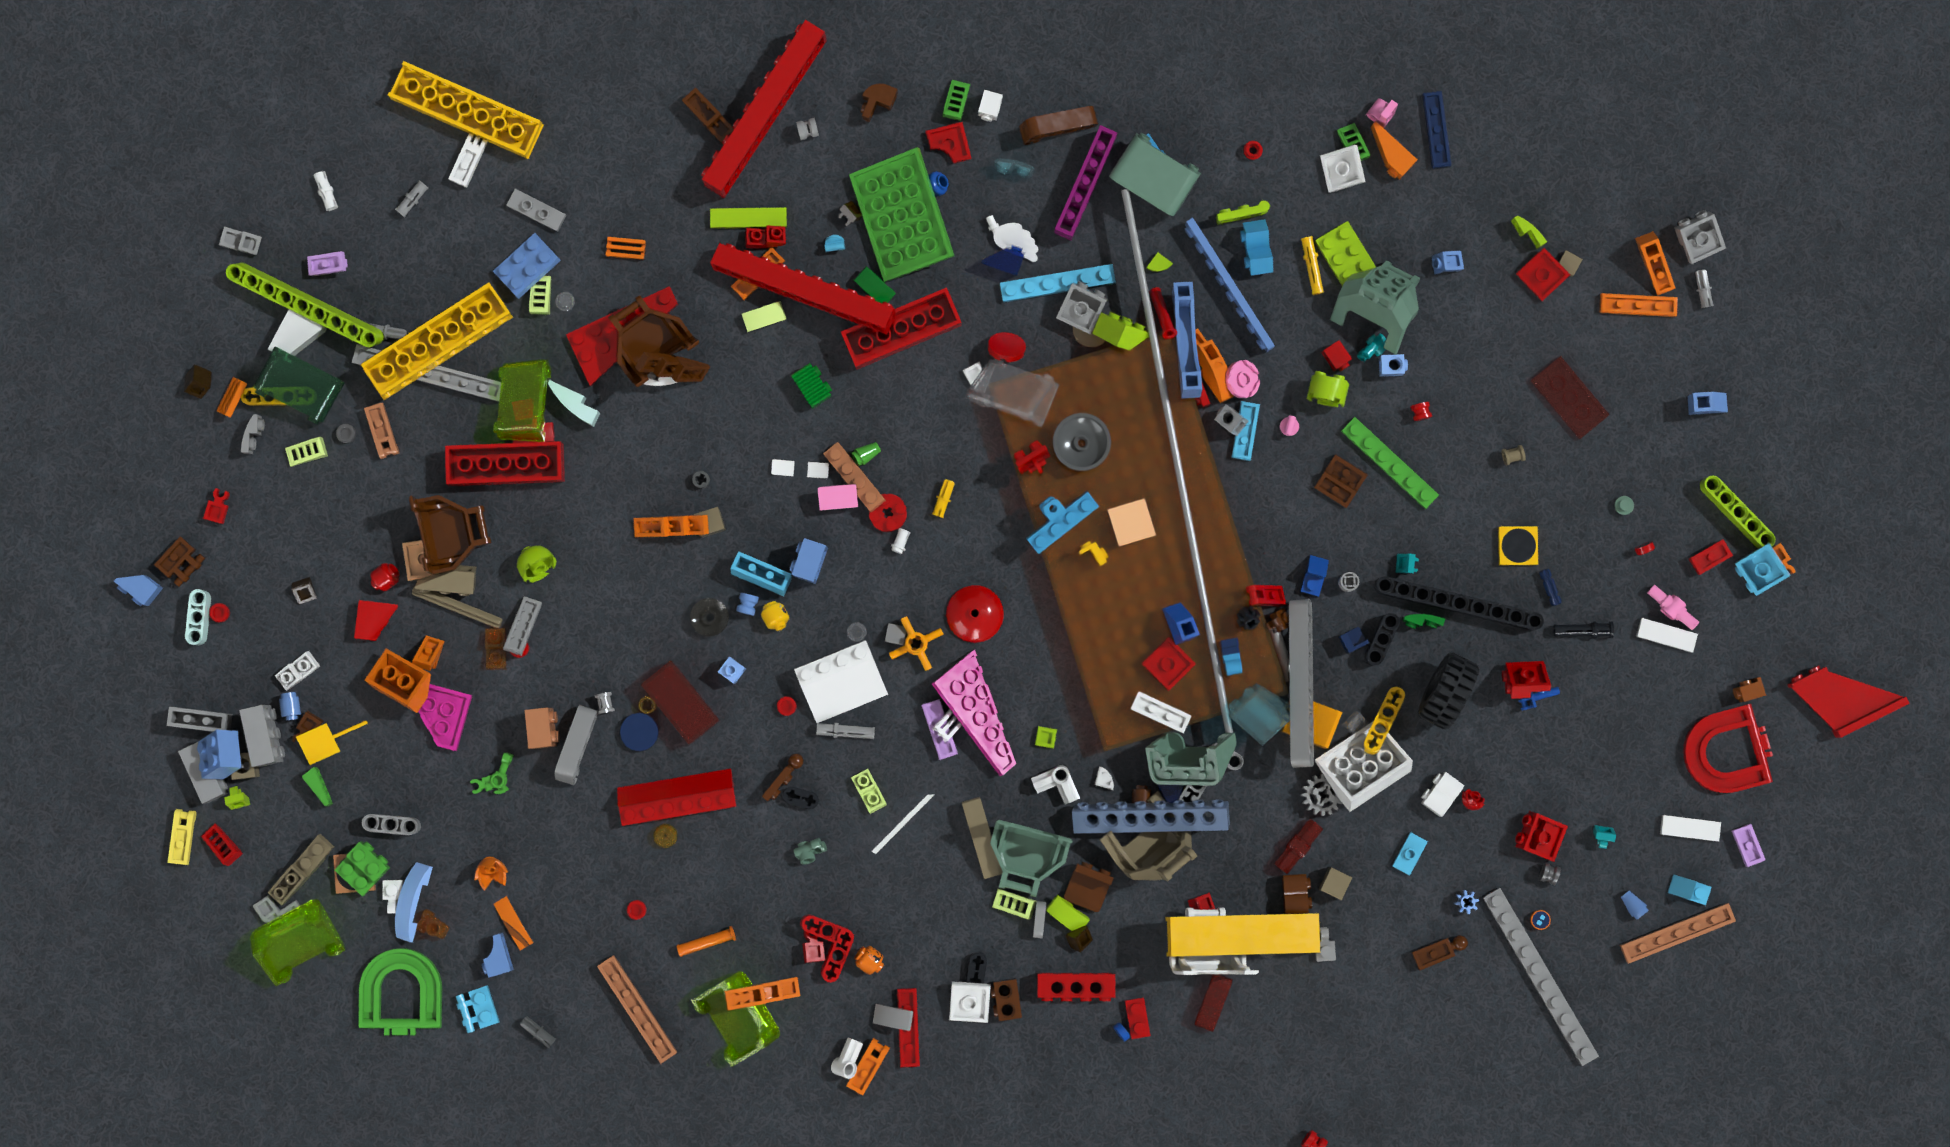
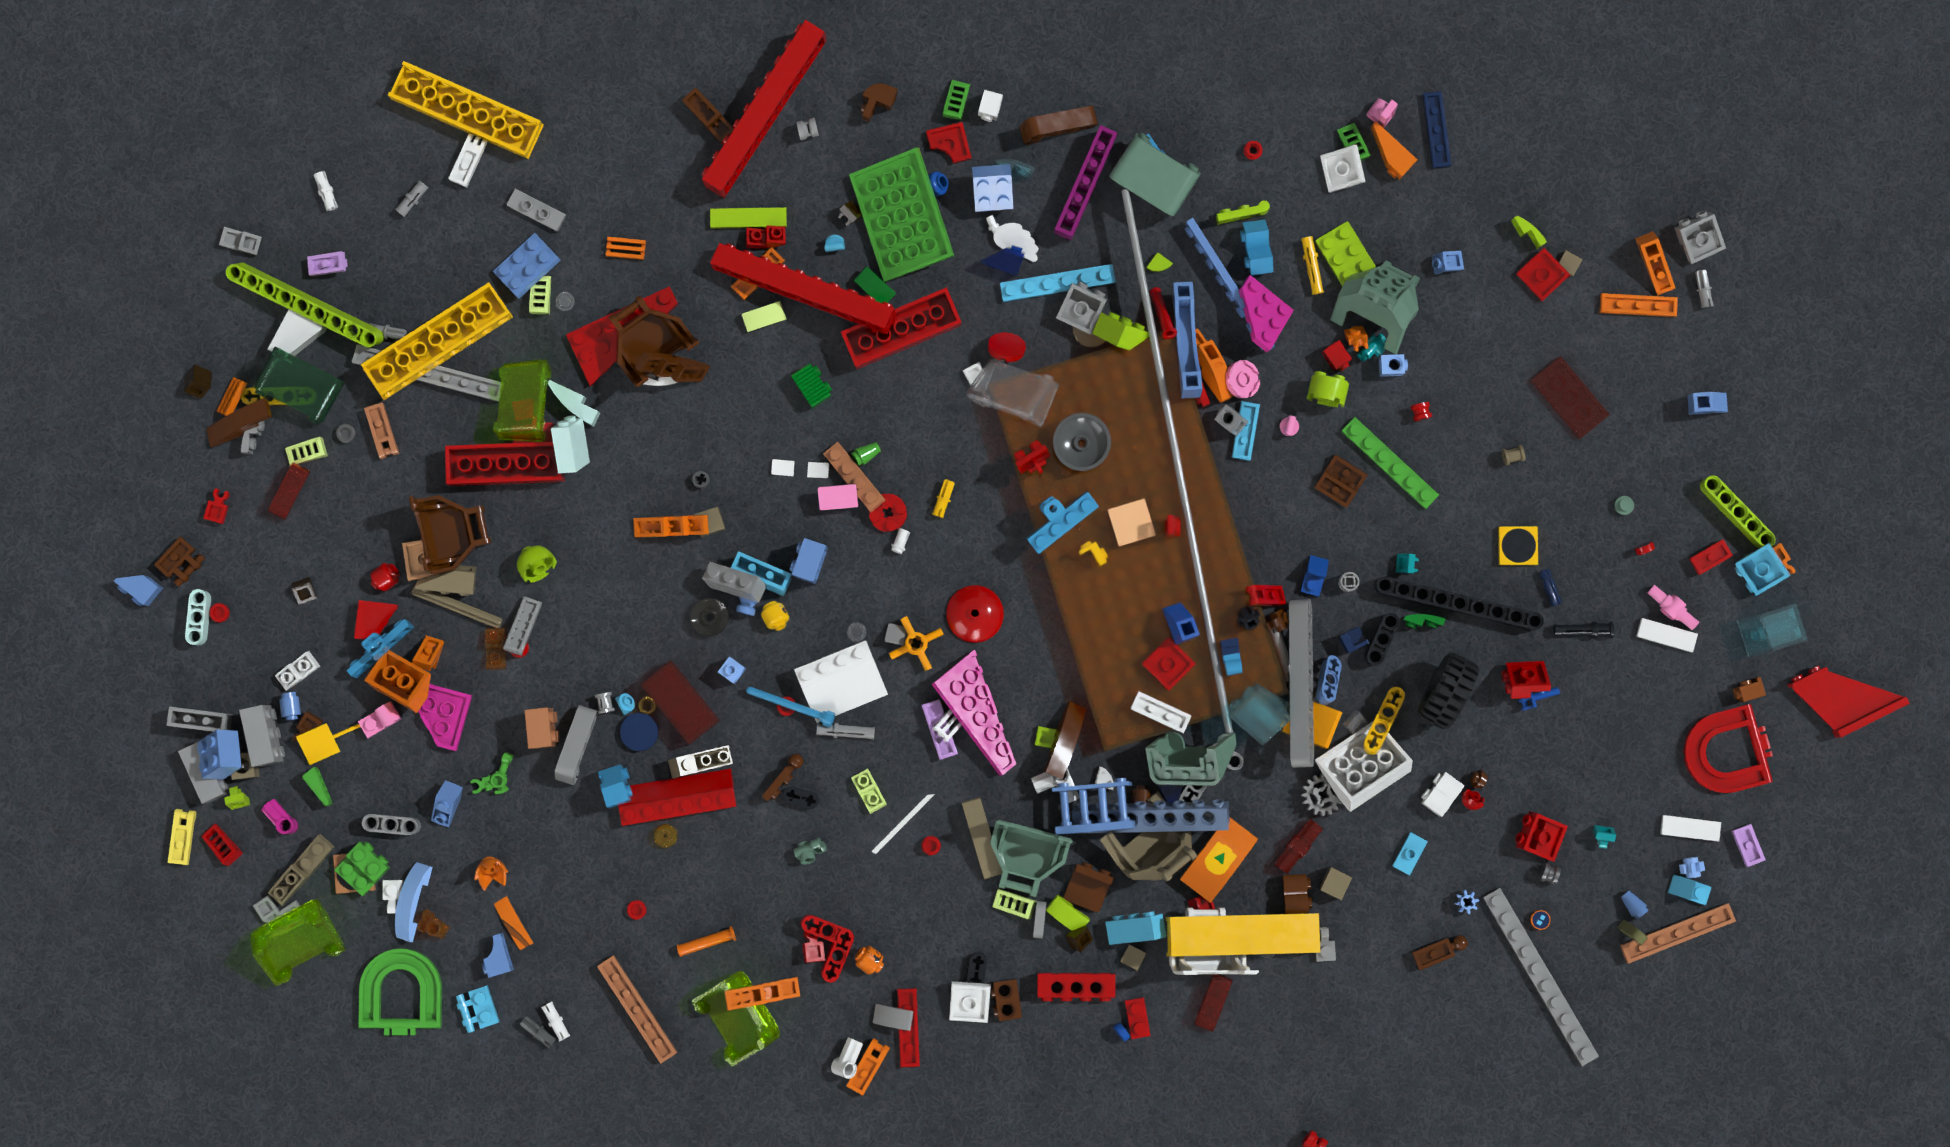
none -> reddish brown slope [206,398,272,448]
none -> dark pink piece [261,799,298,835]
none -> clear red beam [268,462,310,520]
none -> dark azure plate [346,619,414,678]
none -> bright pink plate [358,702,402,739]
none -> medium blue slope [431,780,463,828]
none -> white pin [541,1002,570,1042]
none -> light aqua brick [551,416,590,473]
none -> dark azure brick [598,765,633,808]
none -> medium azure plate [615,693,635,715]
none -> dark tan slope [668,745,733,779]
none -> light grey brick [702,562,767,603]
none -> dark azure piece [746,687,835,727]
none -> red plate [921,836,941,855]
none -> brick [972,164,1013,212]
none -> reddish brown slope [1043,701,1086,780]
none -> medium blue fence [1052,778,1136,835]
none -> medium azure brick [1106,911,1166,945]
none -> dark tan tile [1120,944,1146,971]
none -> red slope [1165,515,1181,537]
none -> orange slope [1180,817,1258,903]
none -> dark pink plate [1239,275,1294,352]
none -> medium blue beam [1316,655,1342,705]
none -> orange plate [1344,326,1368,351]
none -> reddish brown plate [1470,770,1488,789]
none -> olive beam [1617,920,1648,946]
none -> light blue gear [1679,857,1705,878]
none -> clear light blue slope [1737,603,1808,657]

